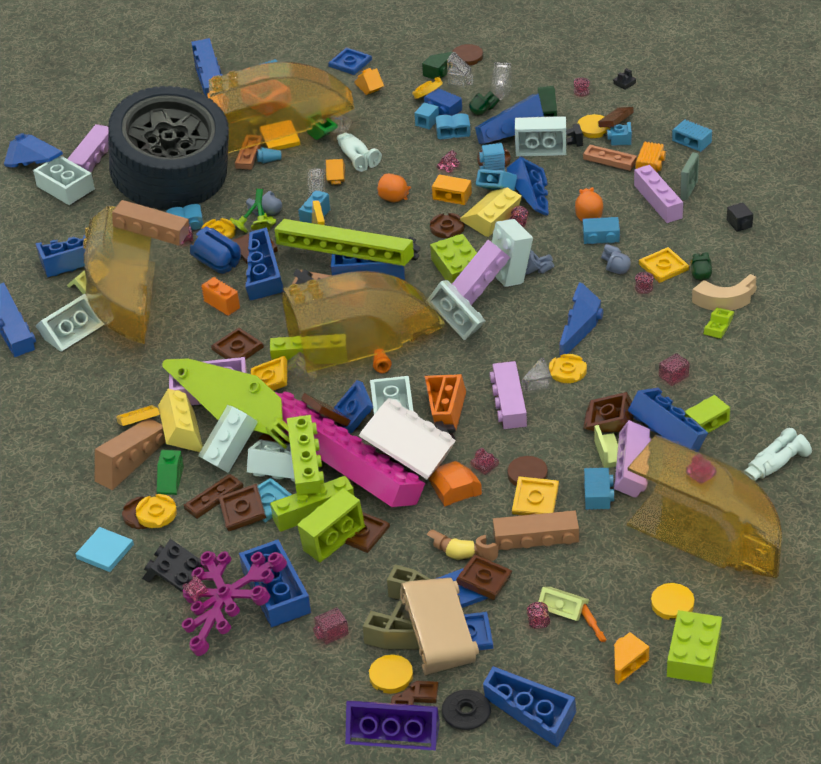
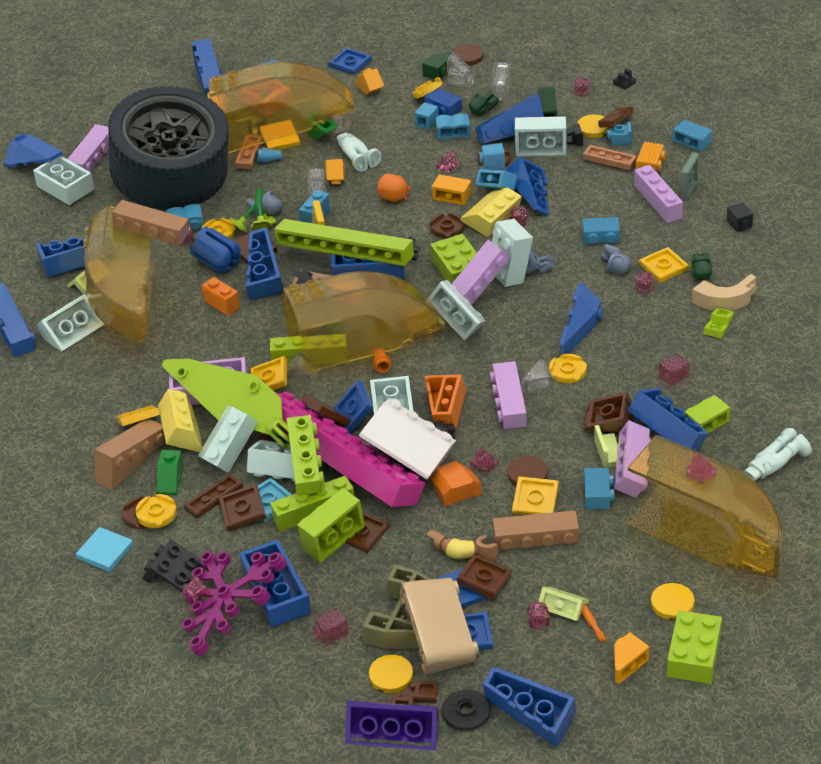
reddish brown tile [211,328,264,360] -> none
orange helmet [575,187,603,221] -> none

